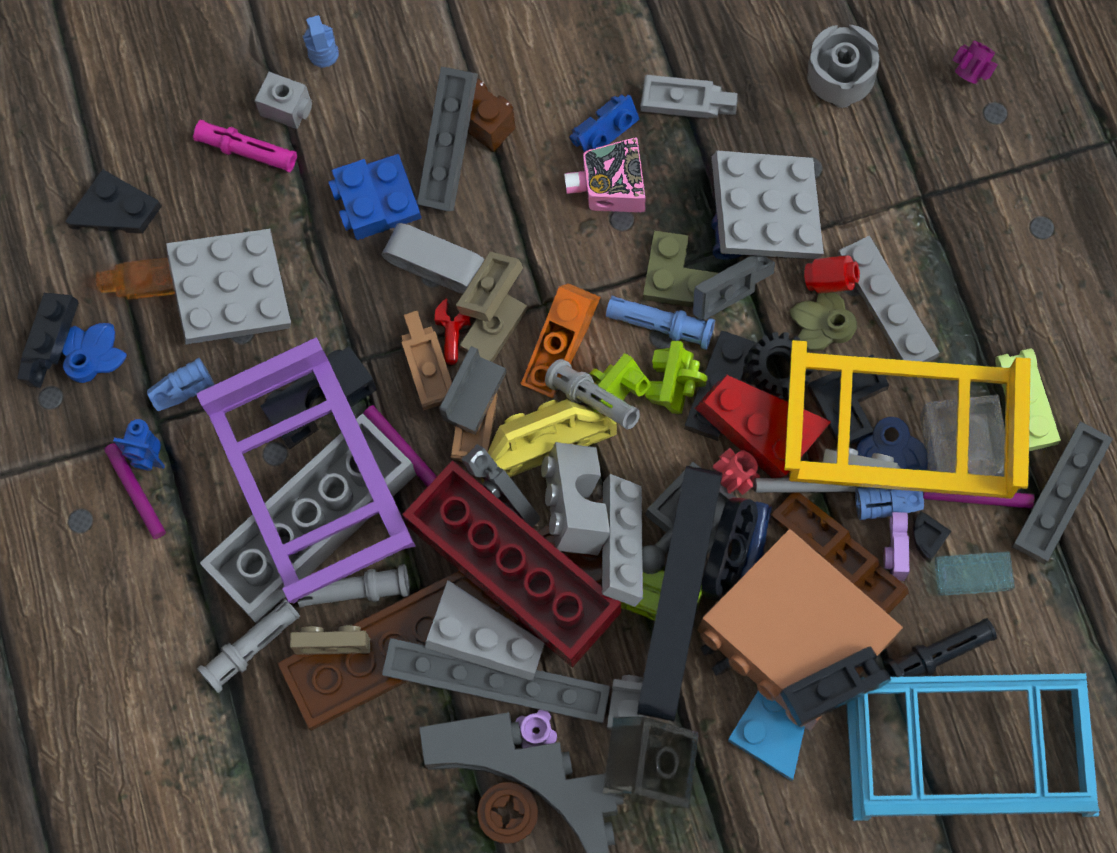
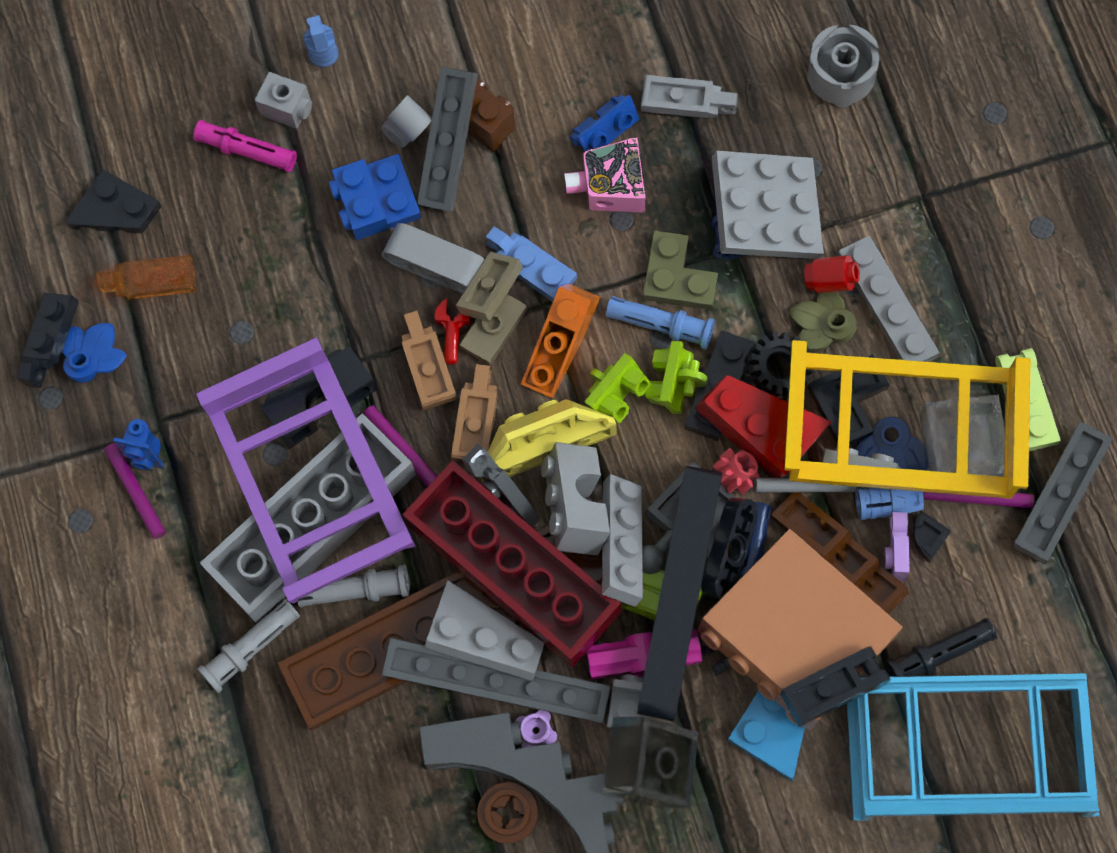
medium blue hinge [147,358,215,411] -> none
light grey plate [166,229,291,345] -> none
dark tan plate [290,625,370,655] -> none
dark grey panel [439,346,507,435] -> none
light grey pin [545,359,640,429] -> none
dark grey hinge [693,255,775,320] -> none
clear light blue tile [935,552,1015,596] -> none
magenta gear [952,41,998,84] -> none
none -> light grey piece [381,95,432,148]
none -> medium blue hinge [485,227,577,302]
none -> dark pink piece [587,630,702,680]

